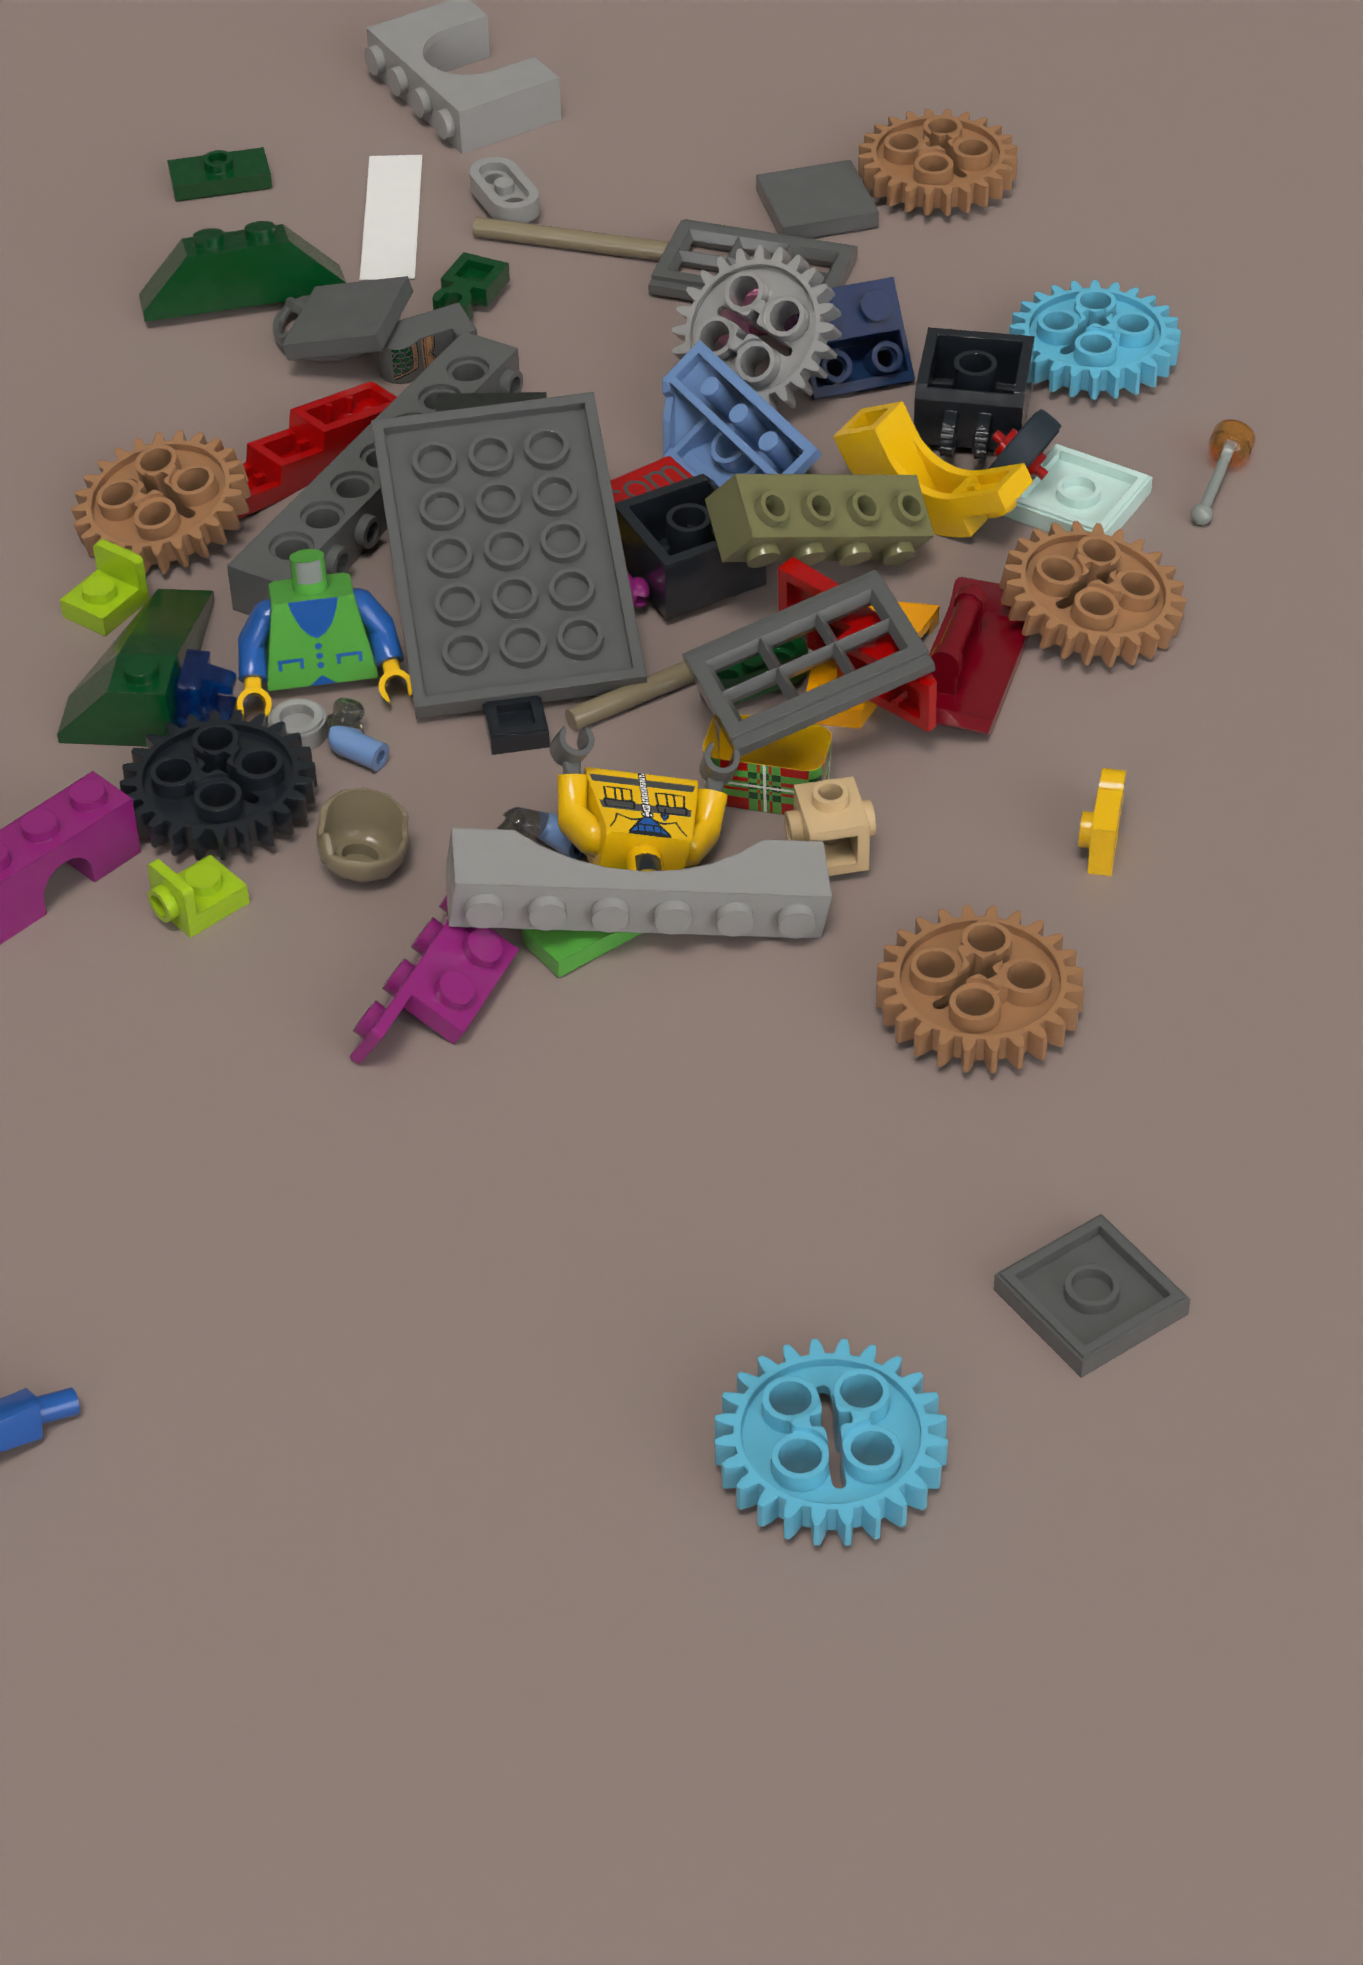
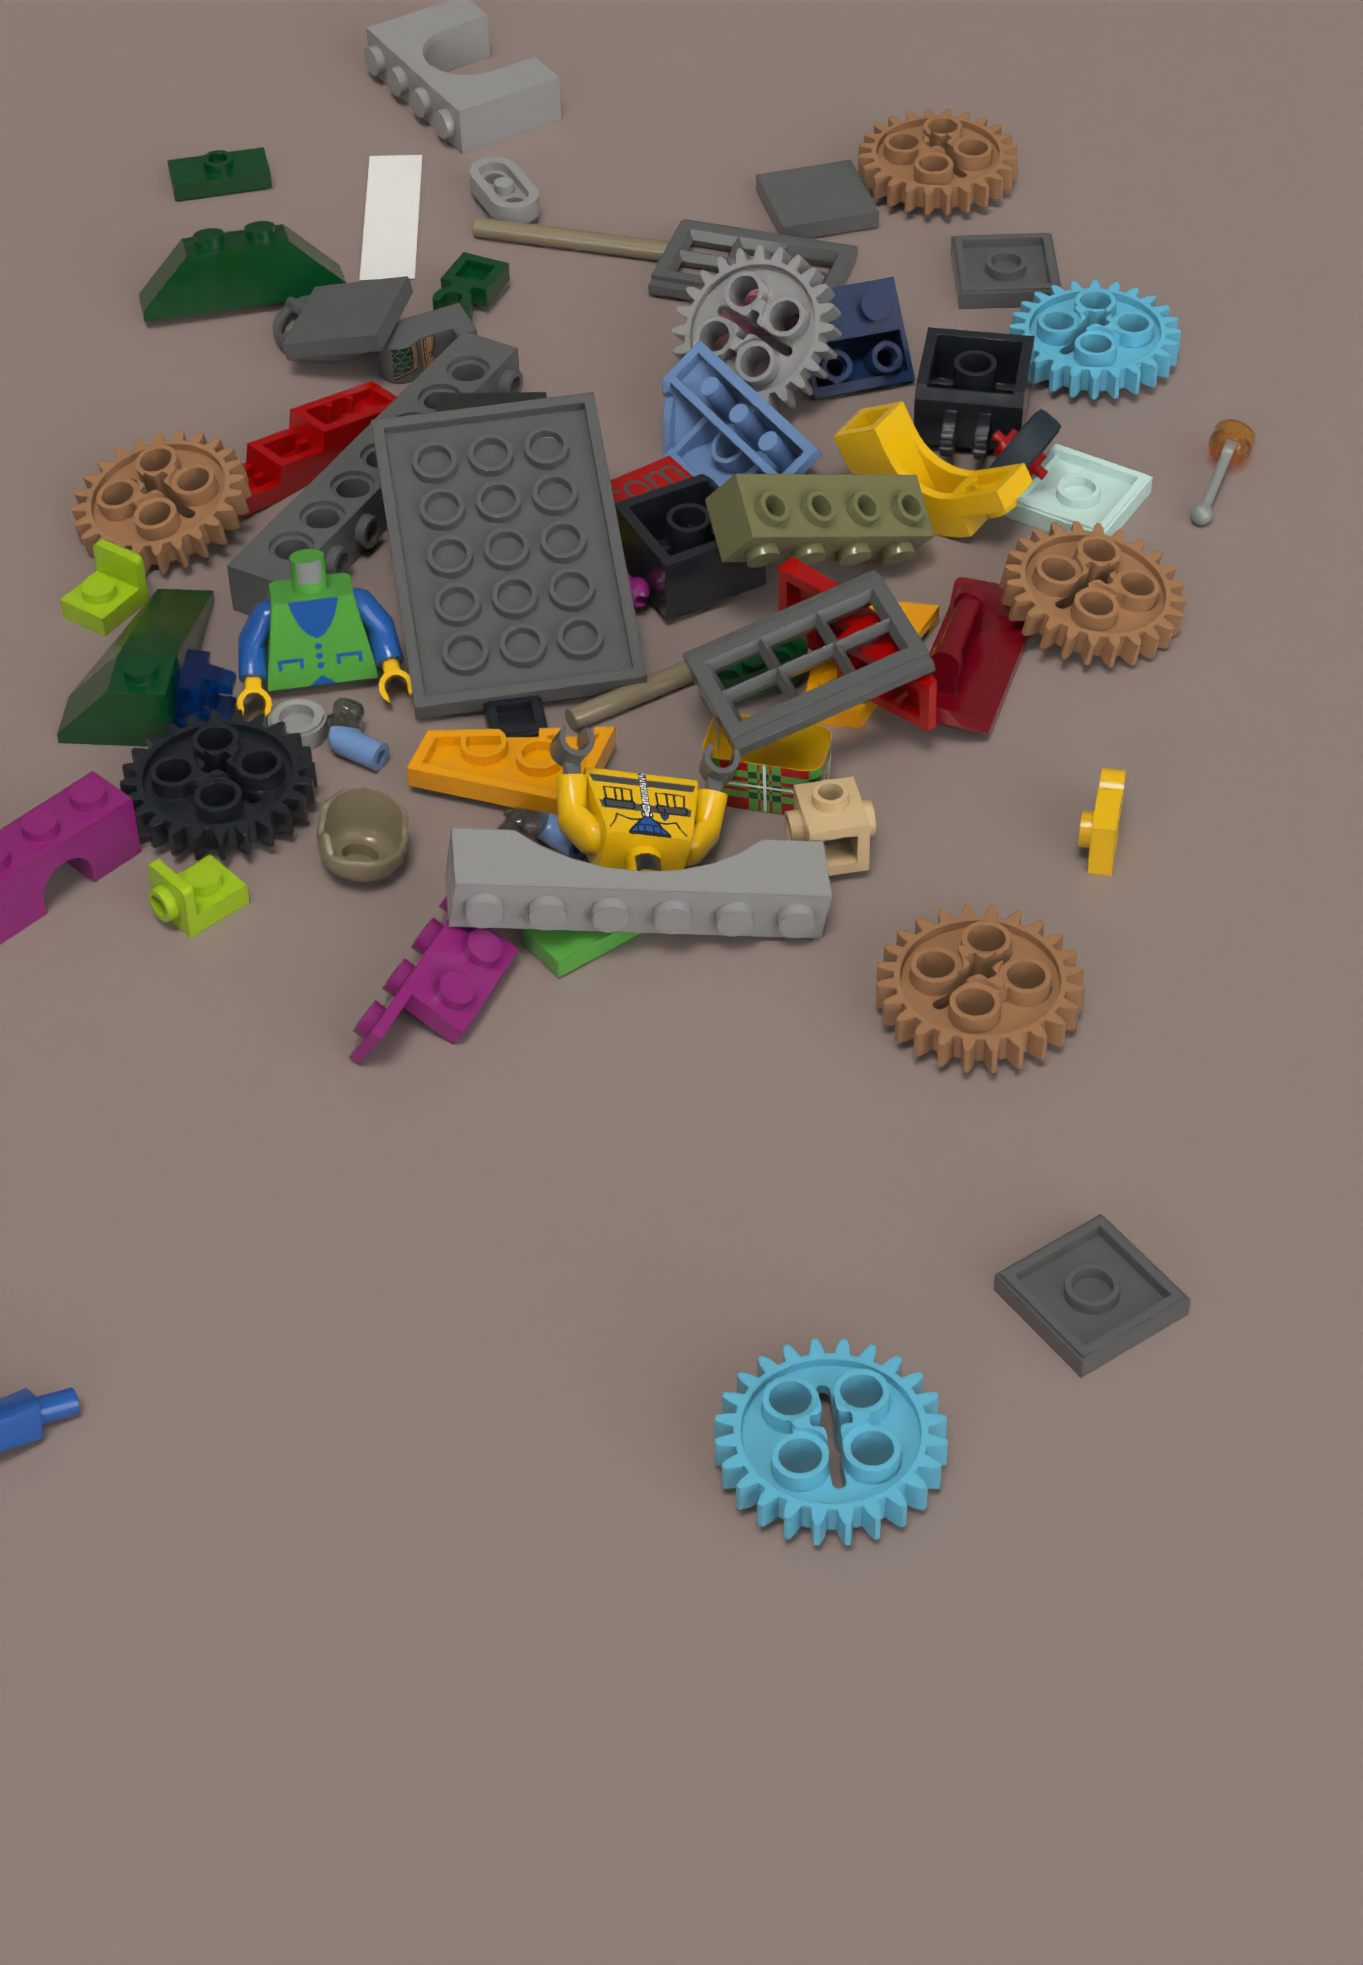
none -> light orange wing [407,727,616,814]
none -> dark grey tile [950,233,1062,309]

